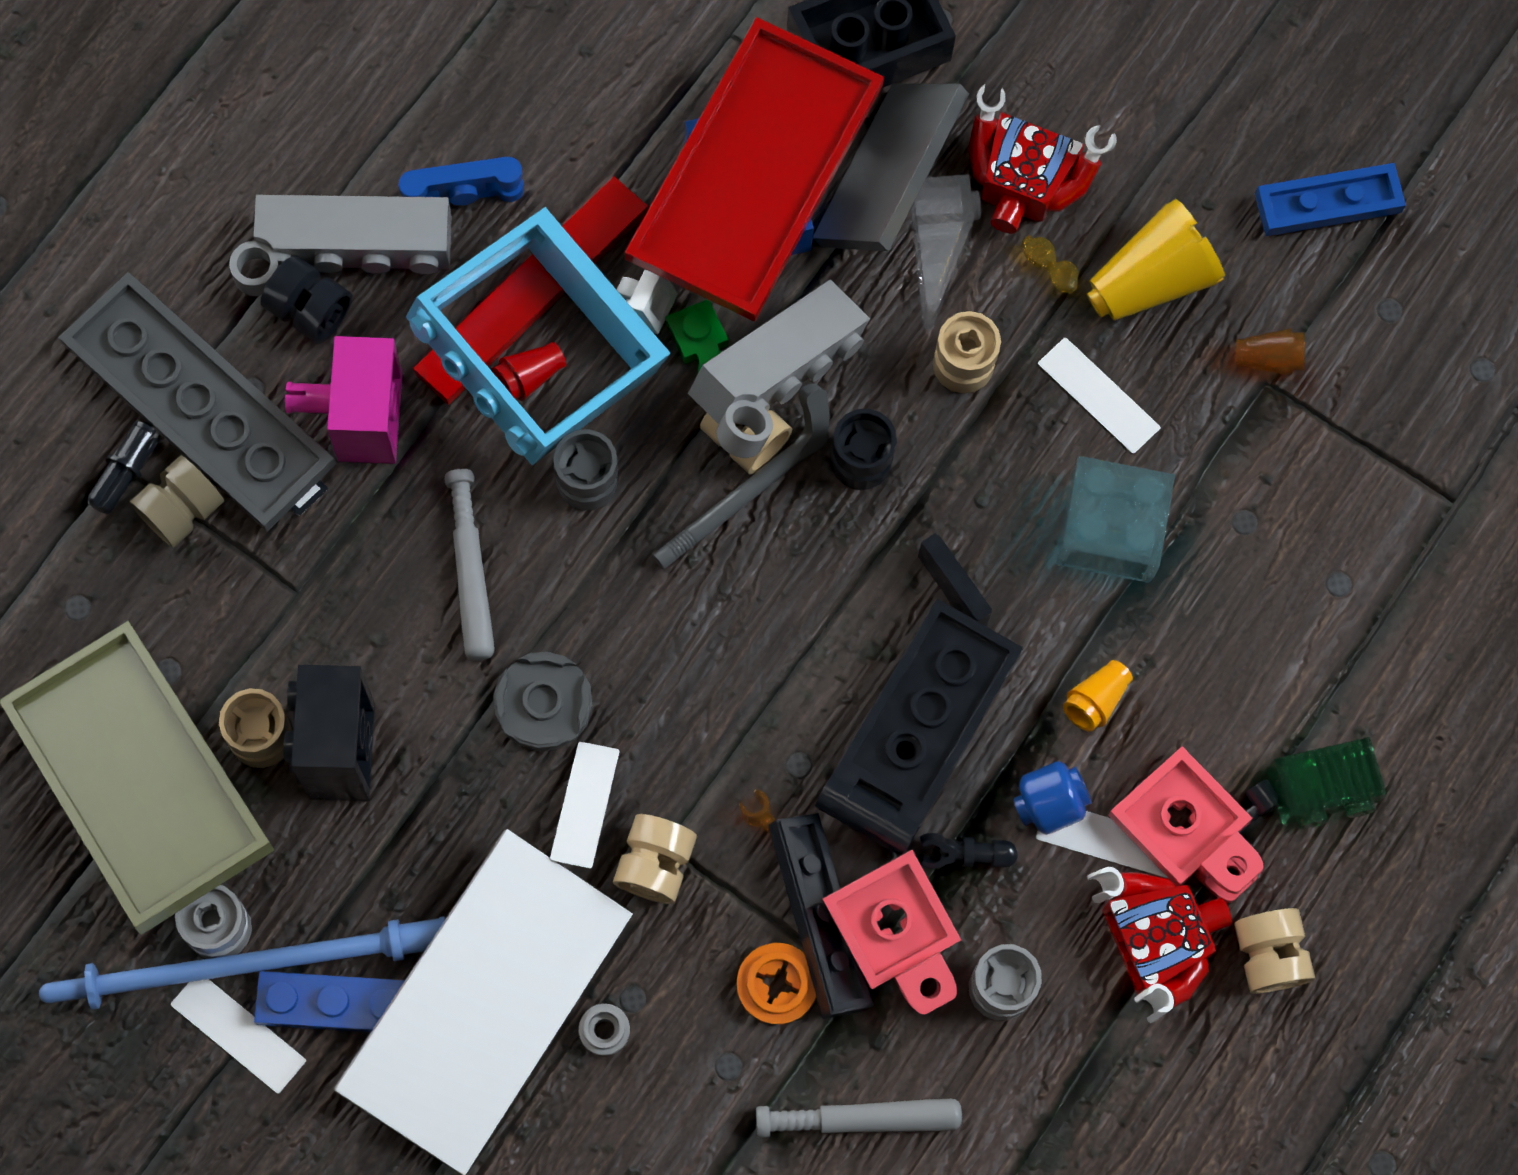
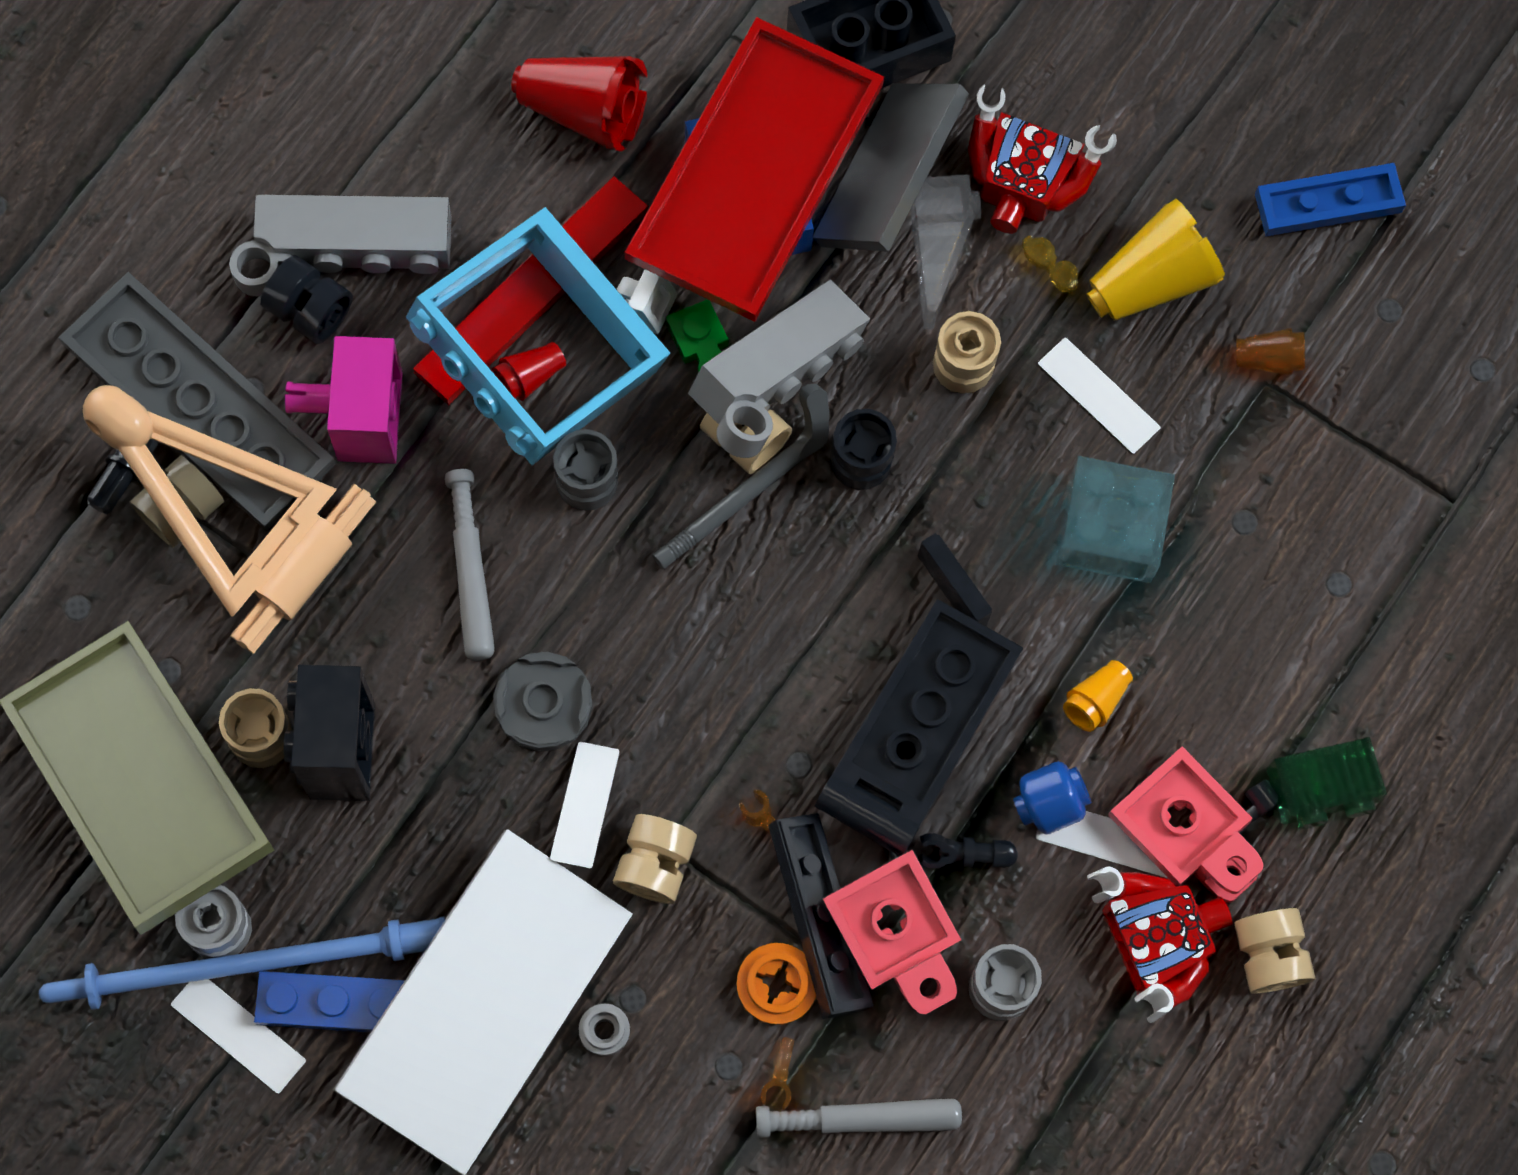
blue plate [399,157,524,205] -> none
none -> light nougat piece [83,385,376,654]
none -> red cone [511,56,647,152]
none -> clear orange hand [761,1037,794,1110]

